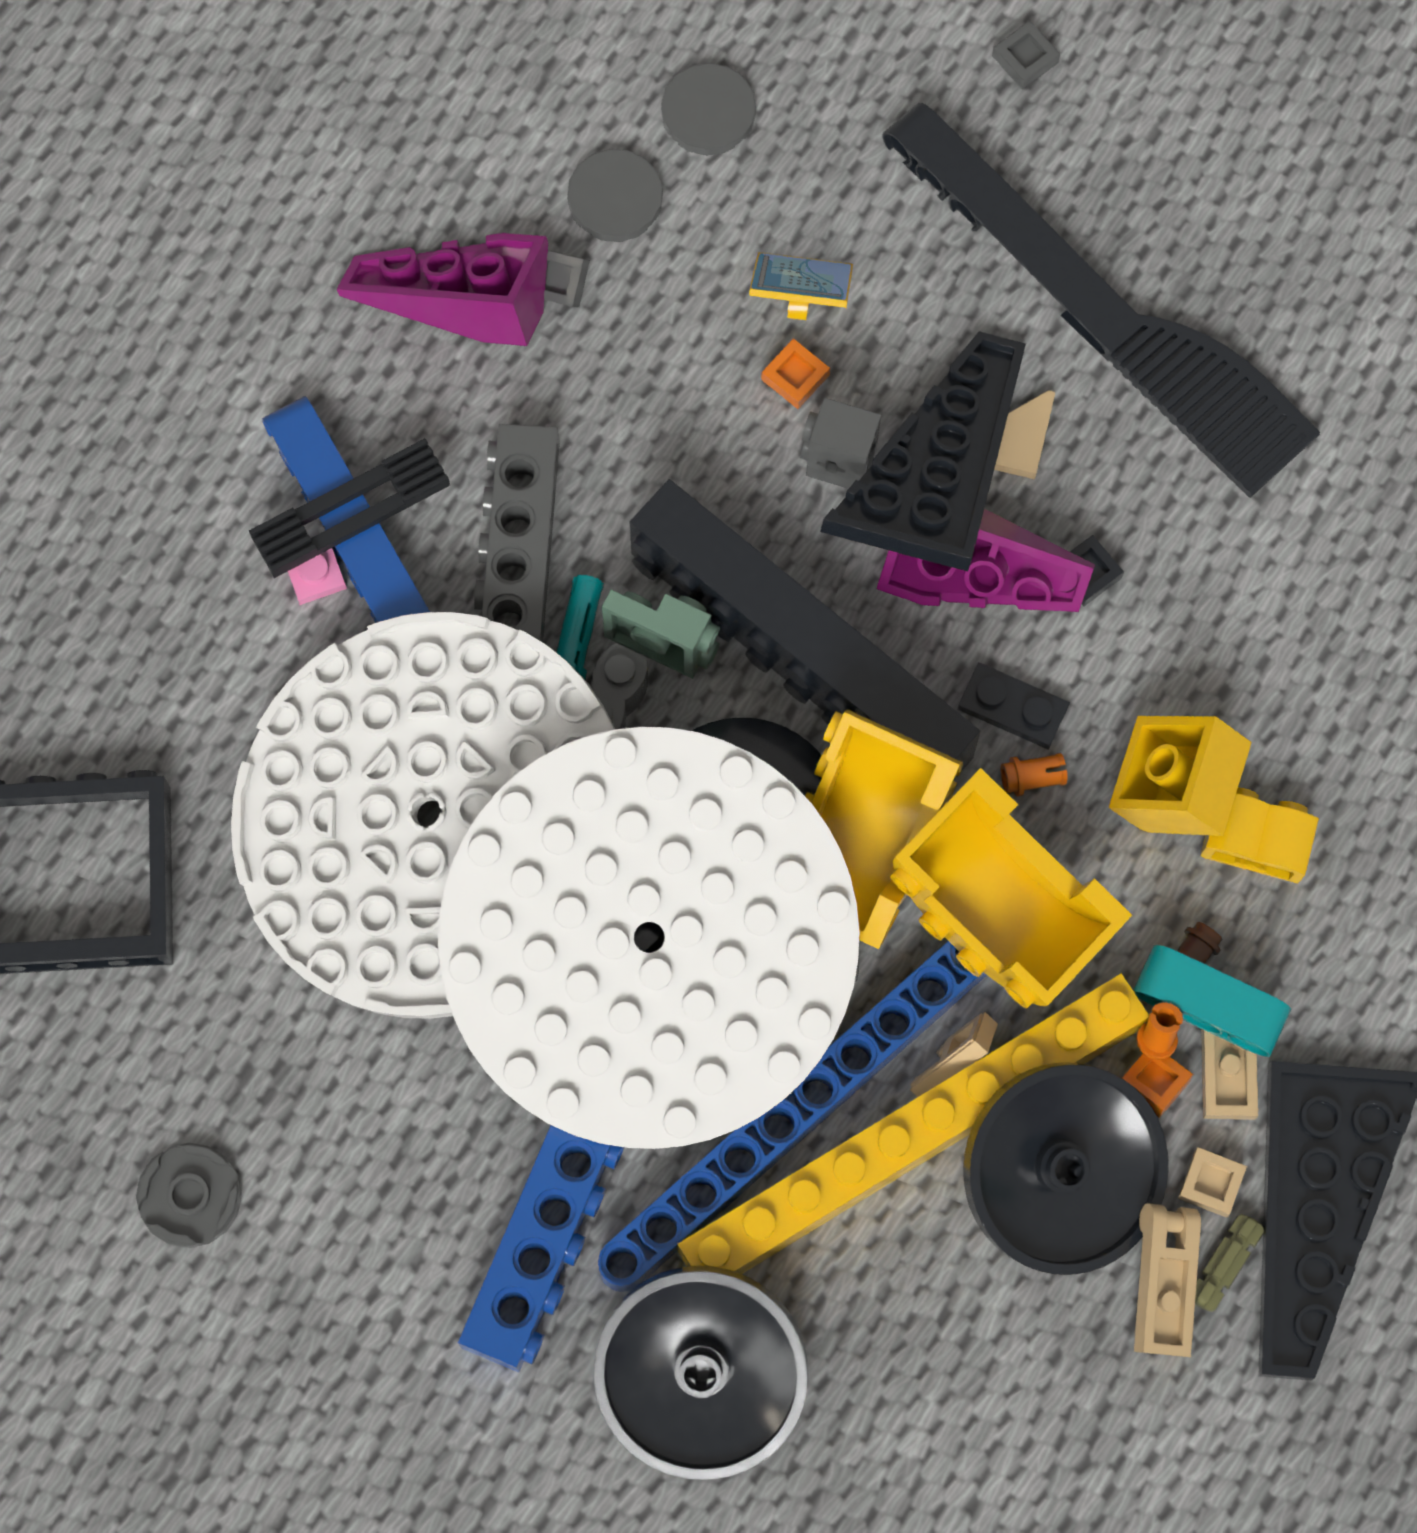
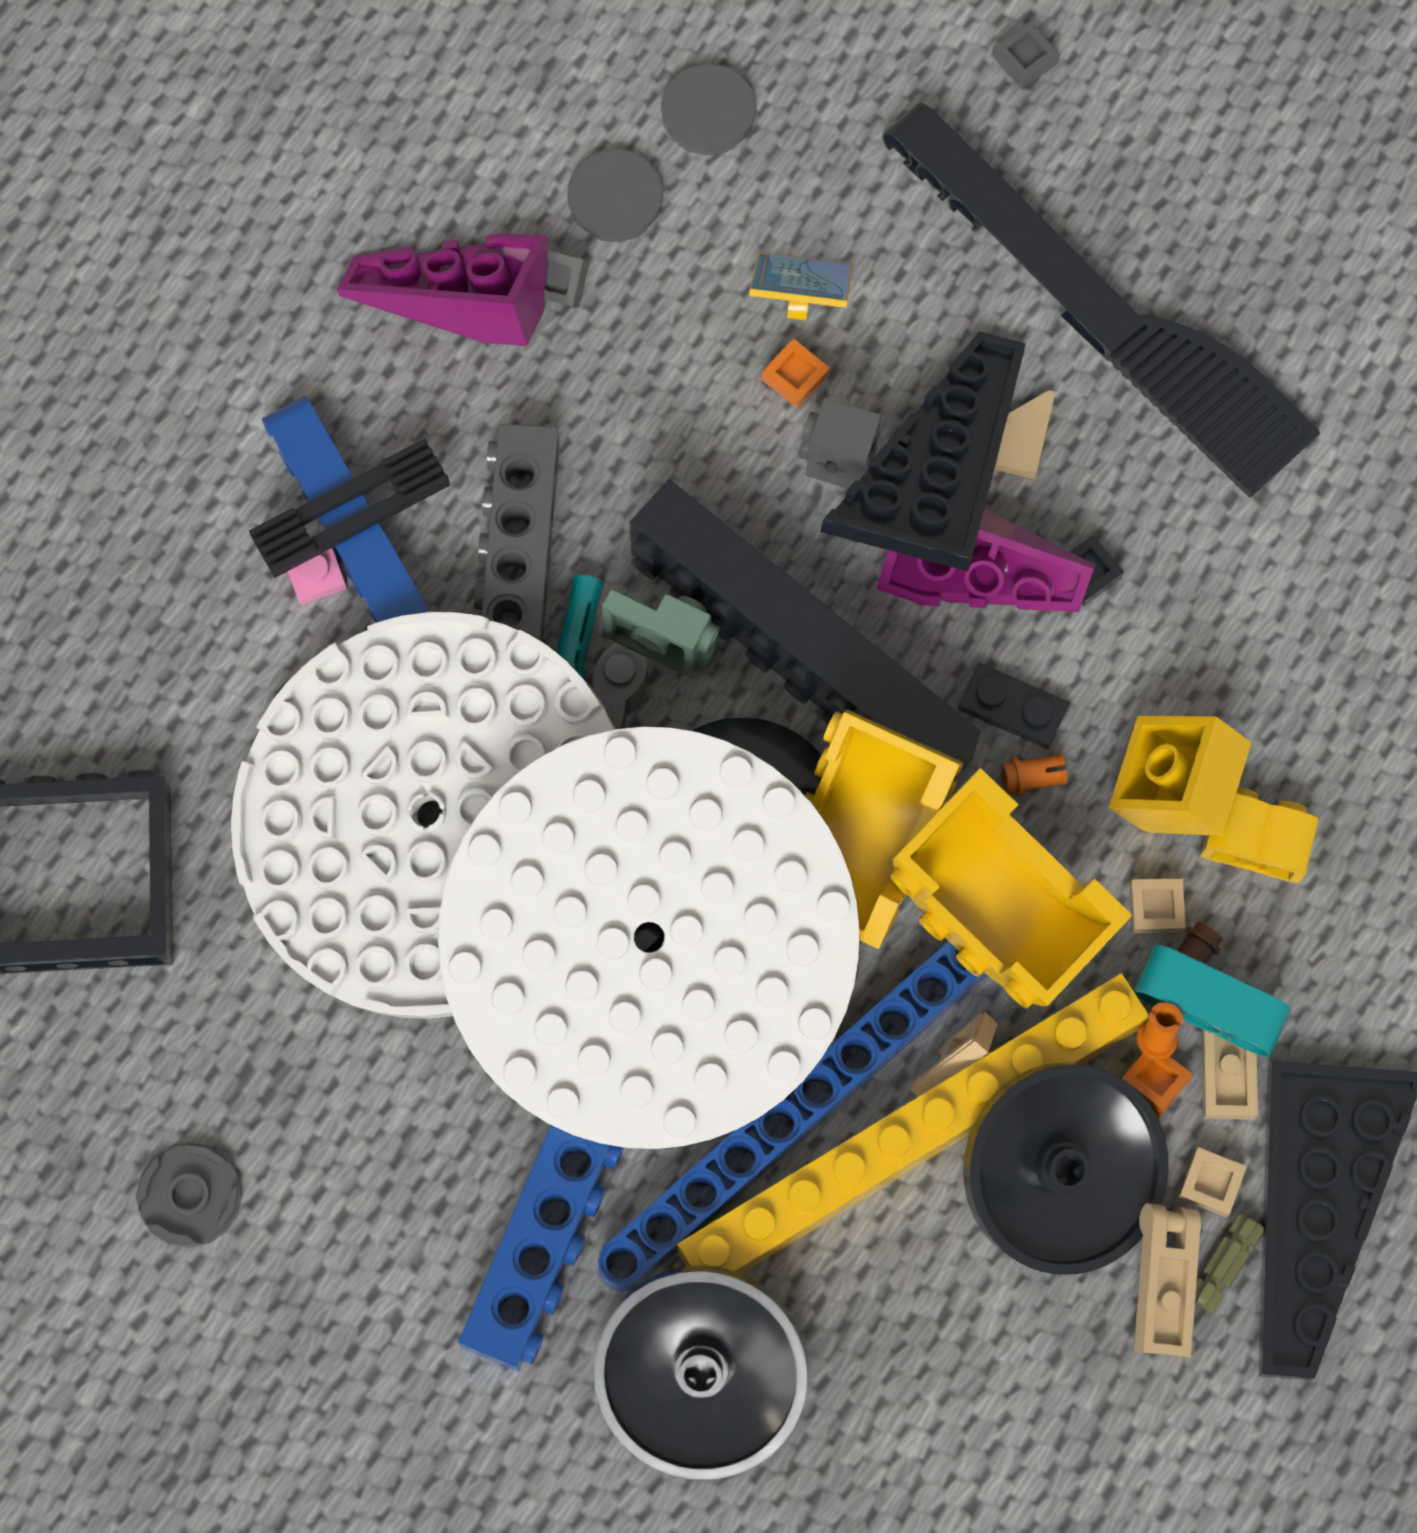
none -> tan plate [1129,879,1186,934]

